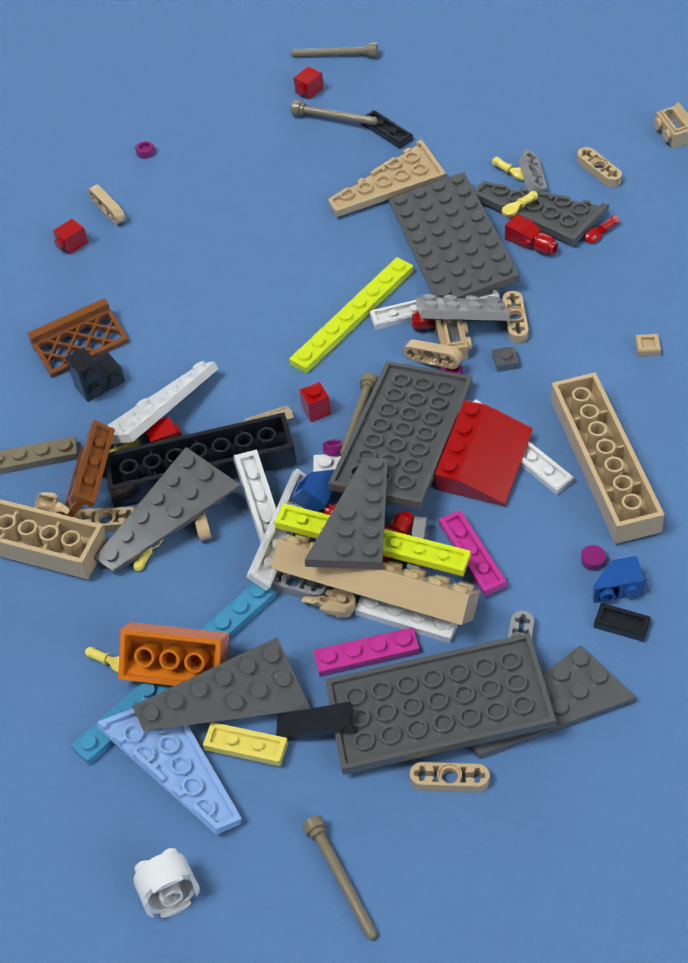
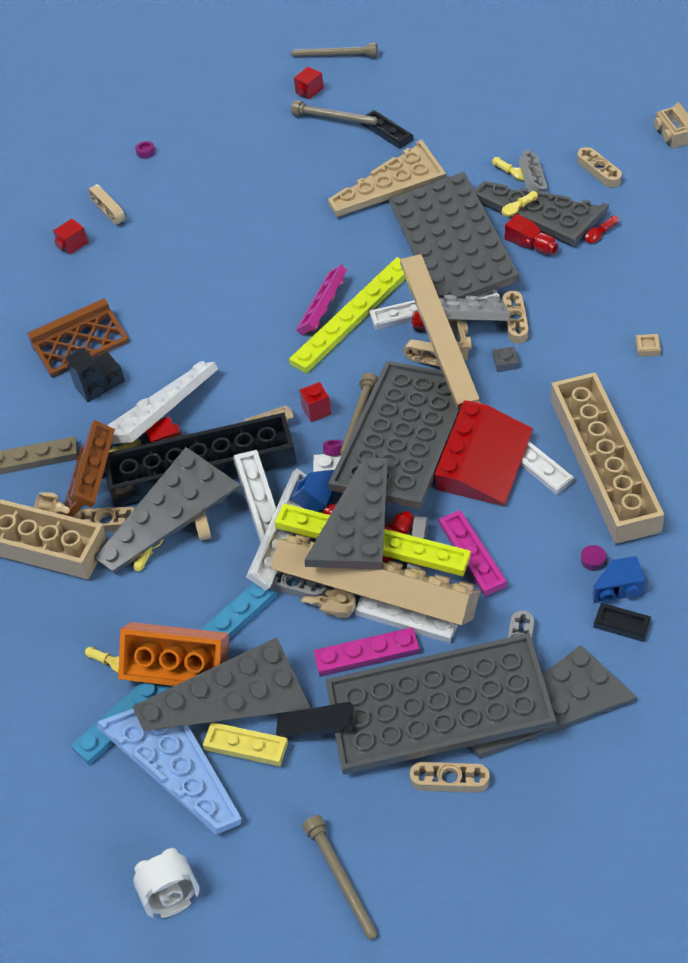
none -> dark pink plate [296,264,347,335]
none -> tan tile [400,254,479,408]

